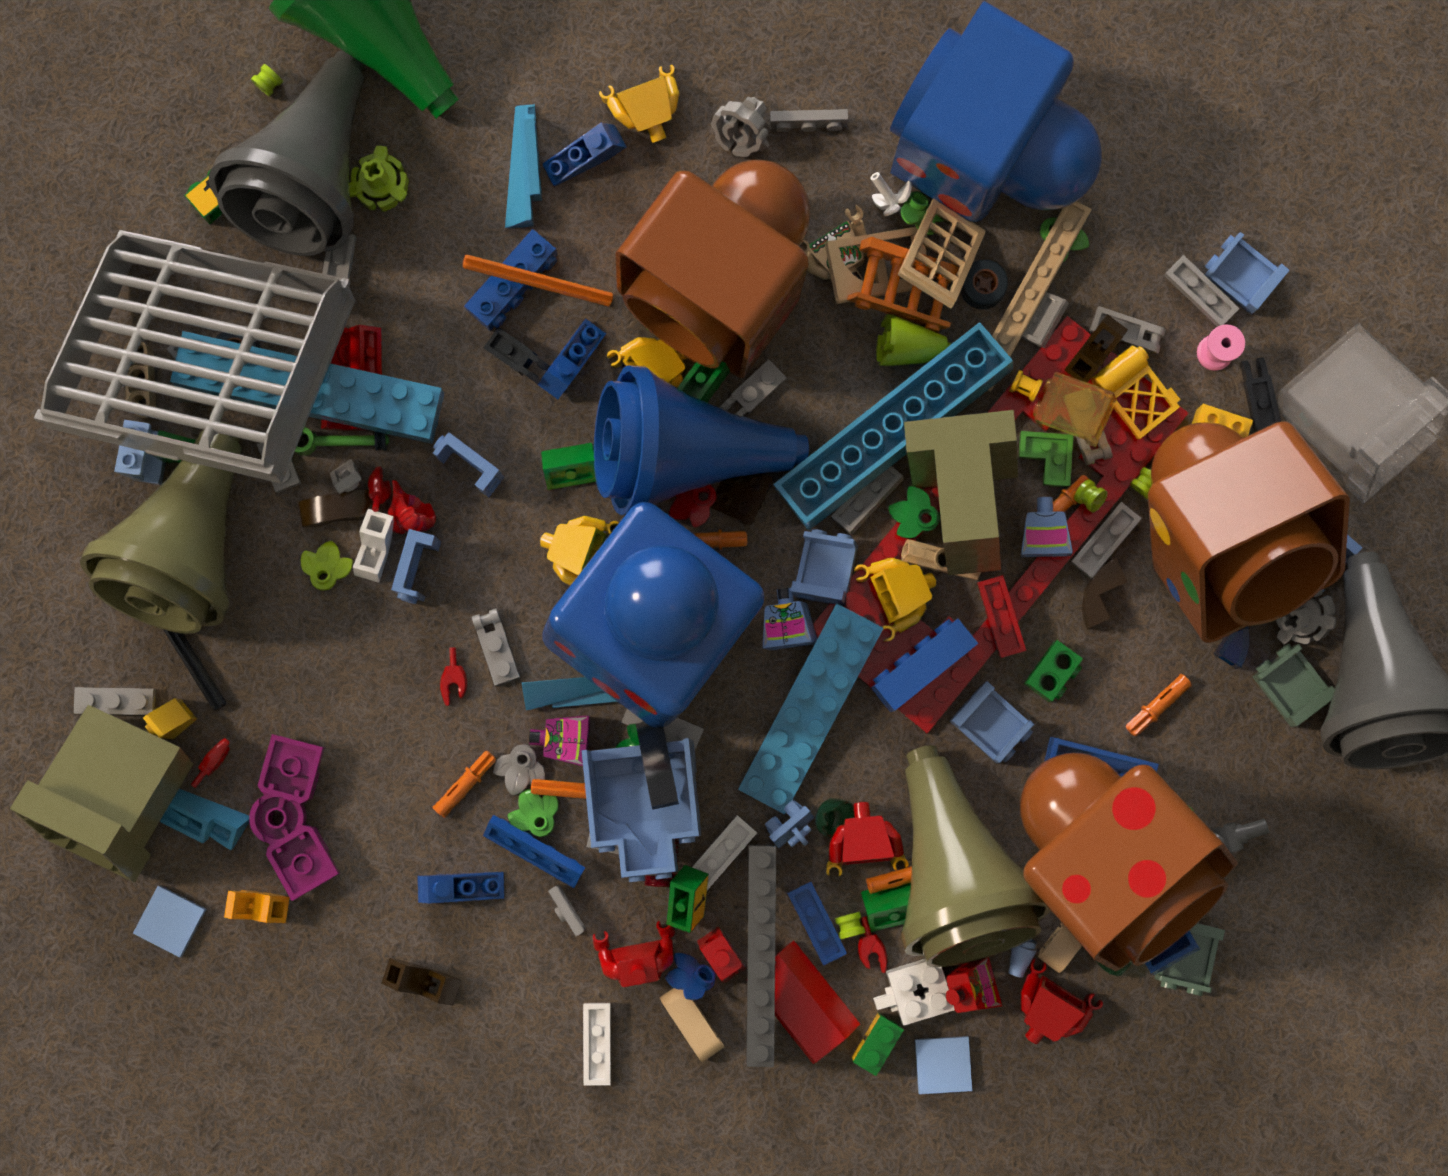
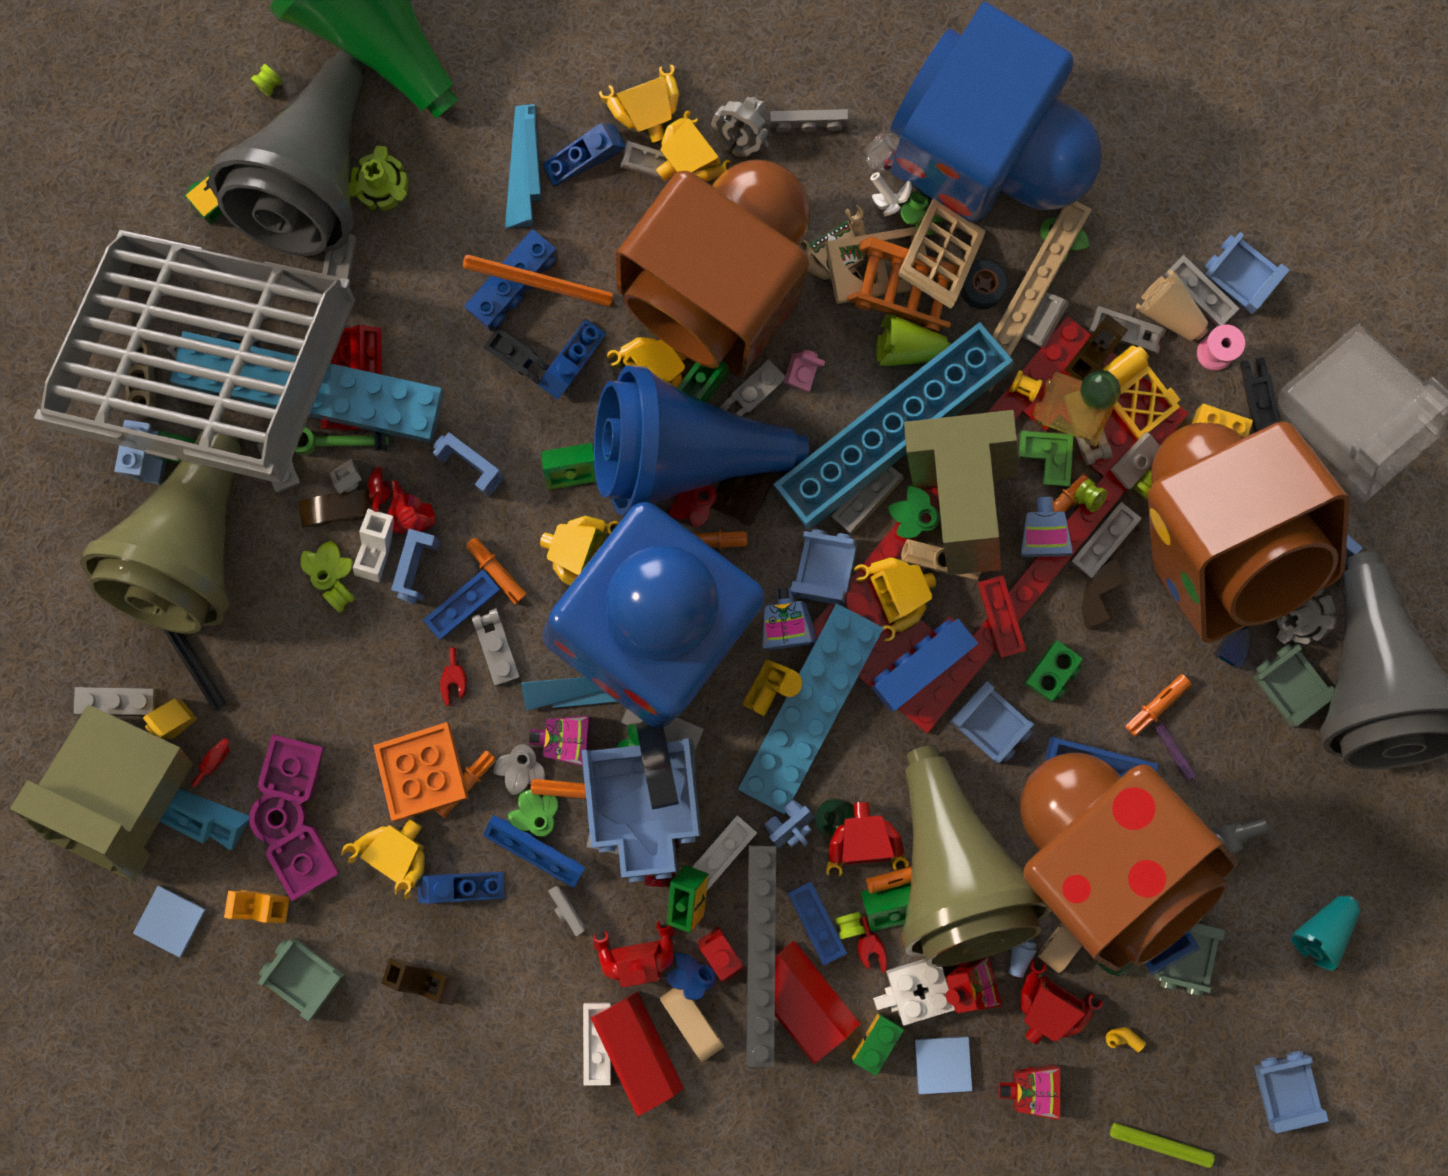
none -> sand green panel [258,938,345,1021]
none -> lime wheel [322,580,356,613]
none -> yellow torso [341,818,425,899]
none -> orange plate [373,722,469,822]
none -> blue plate [423,570,501,640]
none -> orange axle [466,537,527,605]
none -> red slope [590,991,684,1116]
none -> light grey plate [621,141,672,182]
none -> yellow torso [655,110,731,182]
none -> yellow brick [742,659,802,717]
none -> bright pink bracket [783,350,825,392]
none -> clear head [865,132,900,171]
none -> torso [998,1064,1060,1120]
none -> clear green hair [1080,370,1121,410]
none -> yellow arm [1106,1027,1146,1053]
none -> lime axle [1110,1123,1215,1168]
none -> light grey plate [1111,433,1160,489]
none -> tan cone [1136,270,1208,341]
none -> medium lavender piece [1155,718,1197,785]
none -> medium blue panel [1254,1051,1328,1134]
none -> teal cone [1290,895,1361,971]

